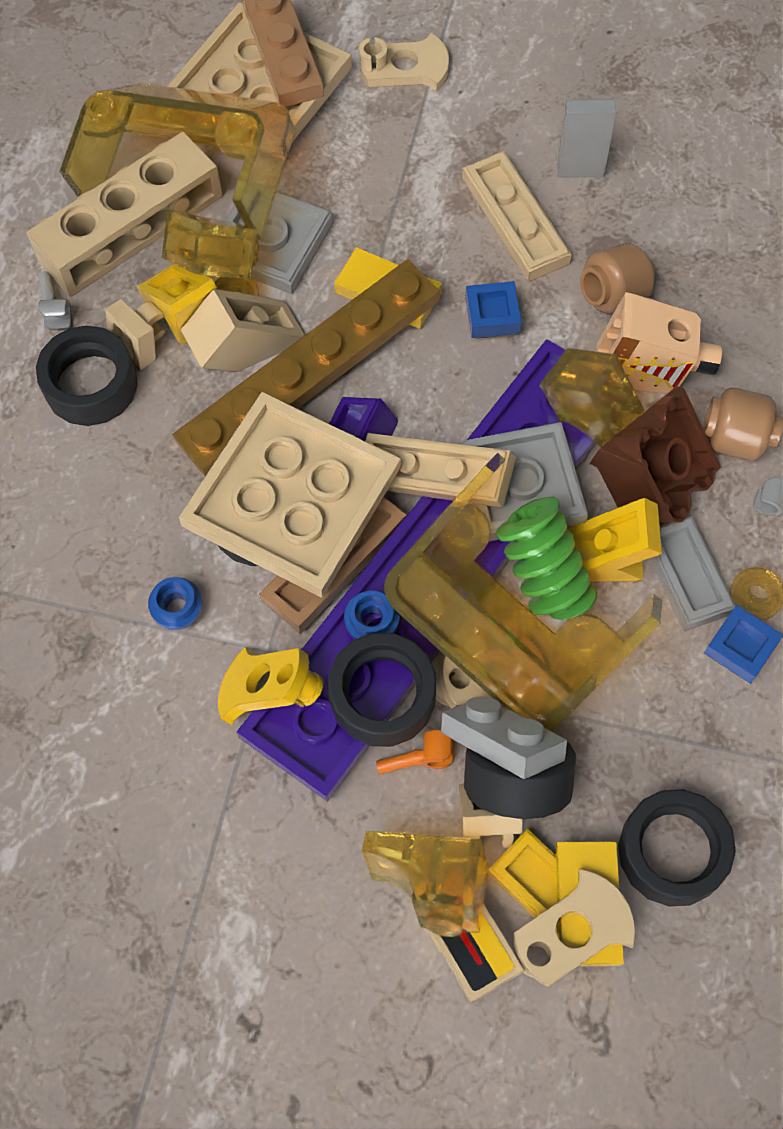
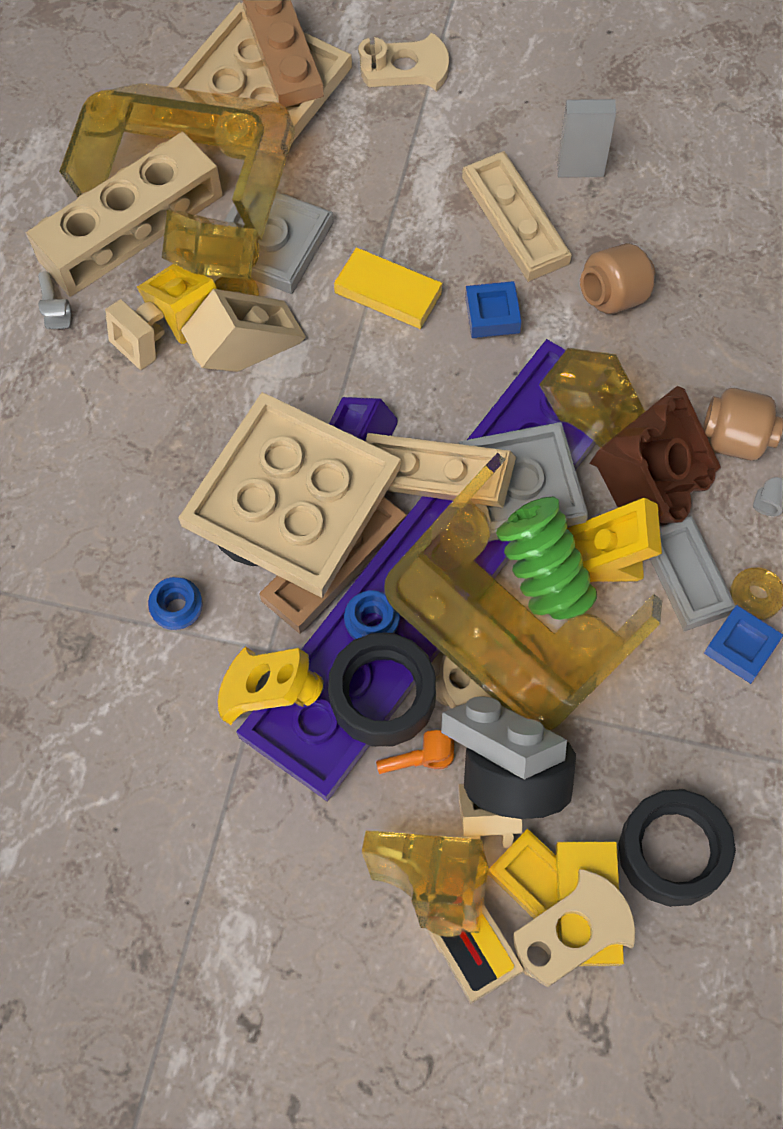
black tyre [35,325,138,426] -> none
pearl gold plate [172,259,440,477] -> none
light nougat torso [595,292,722,393] -> none

